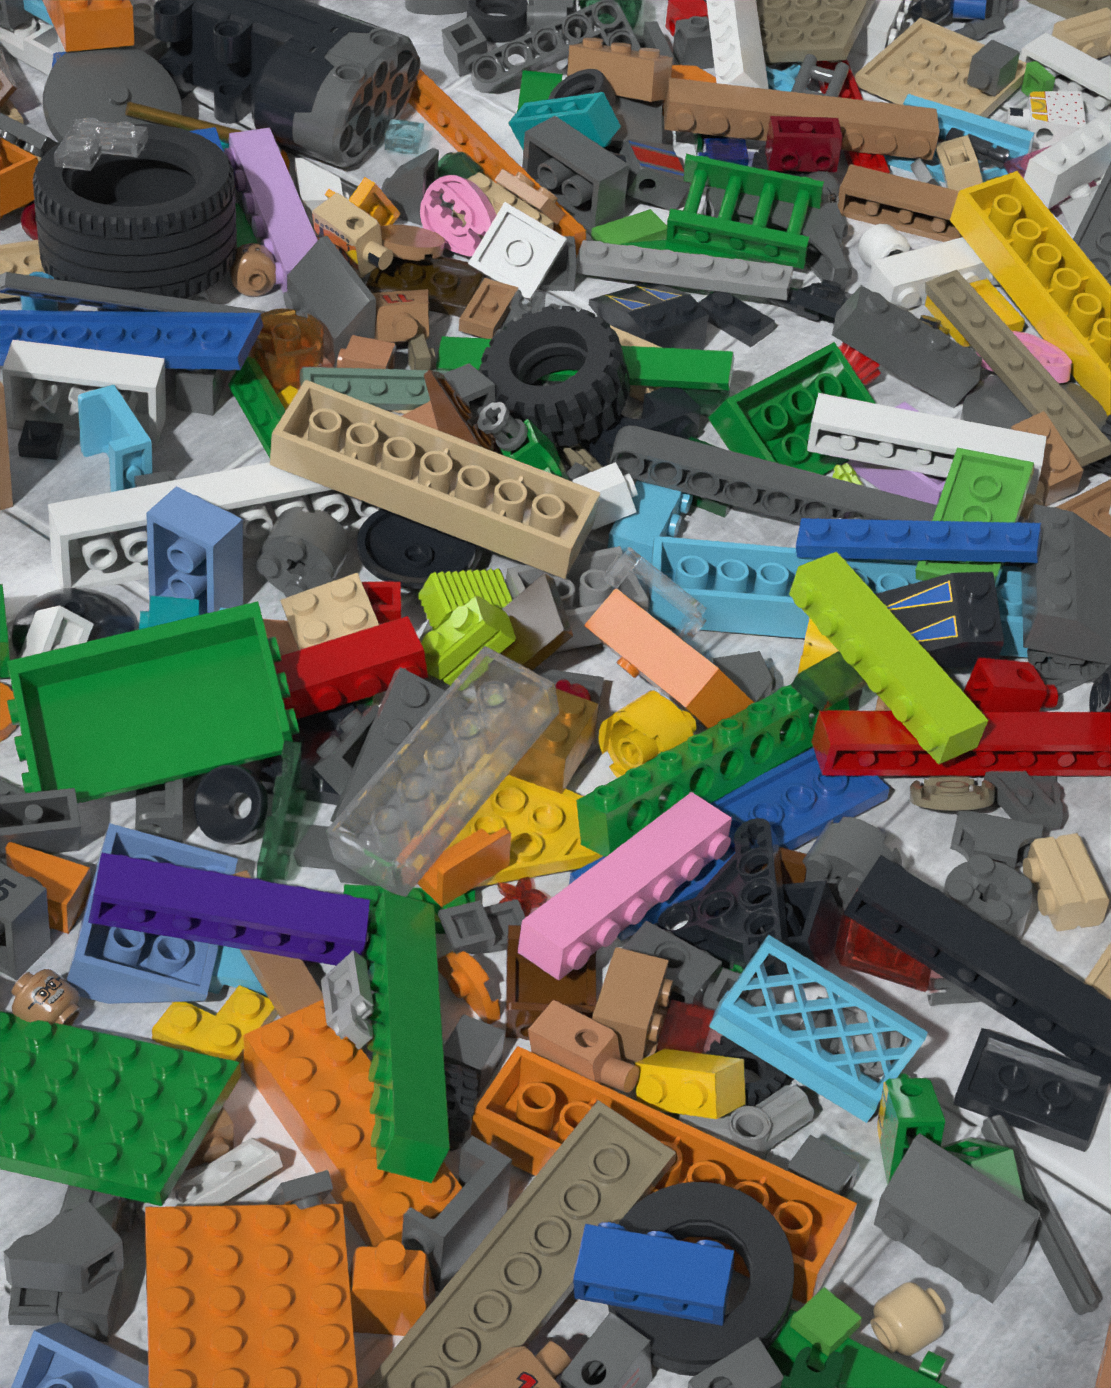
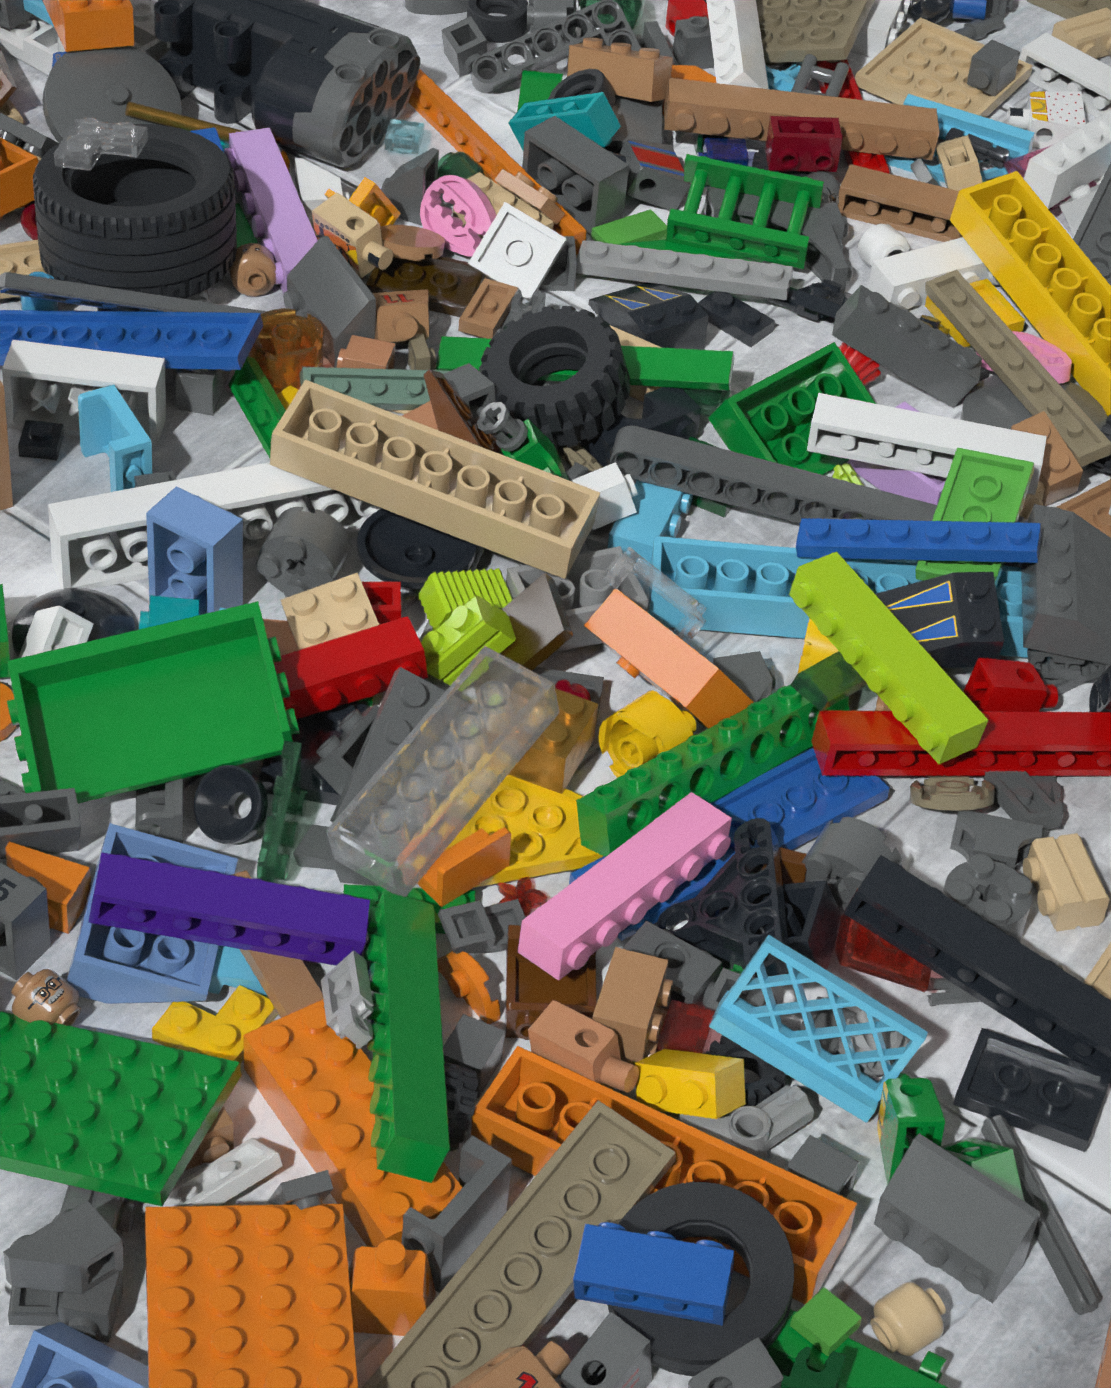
bright green tile [1021,61,1055,97] -> none

